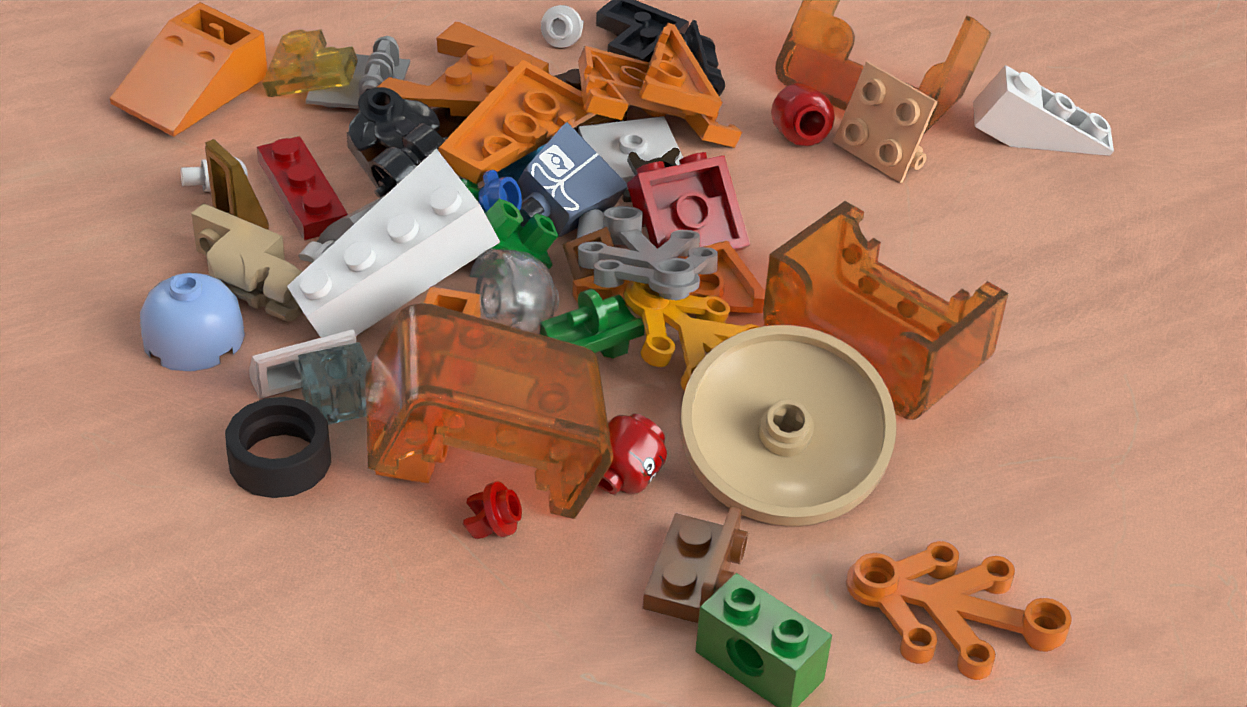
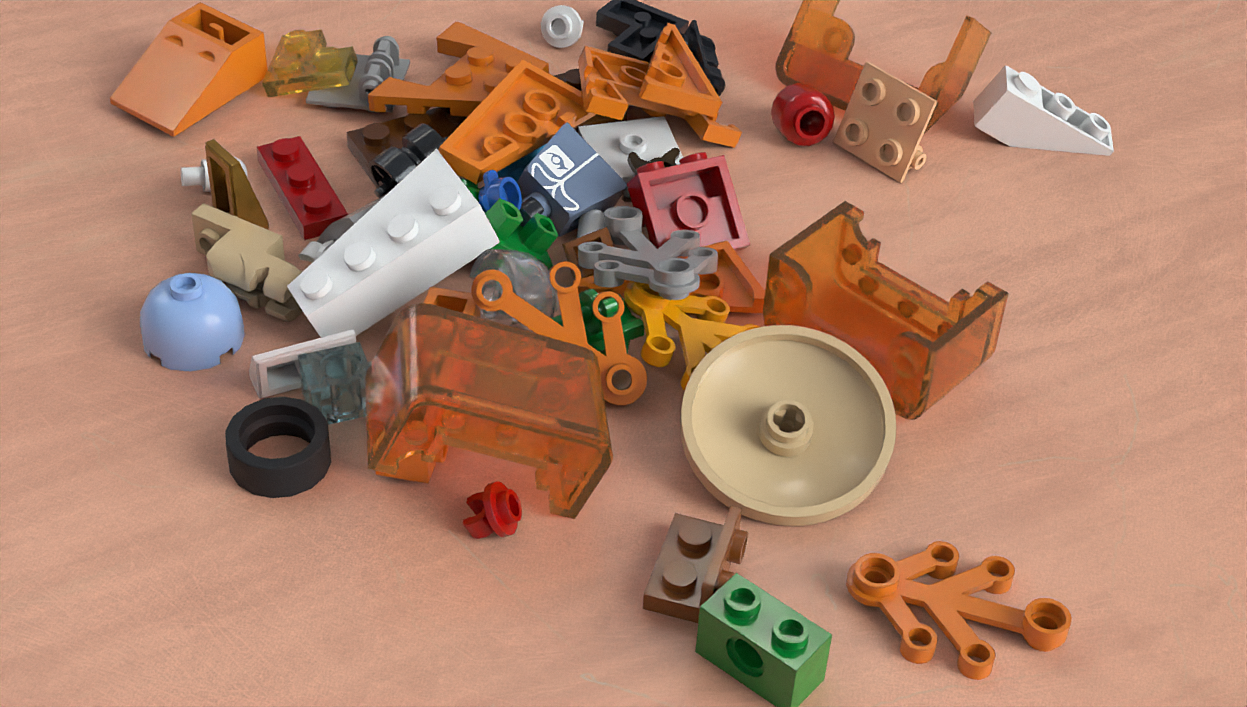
black plate [349,87,440,151] -> none
red head [587,413,667,495] -> none
none -> orange plant [471,261,647,409]

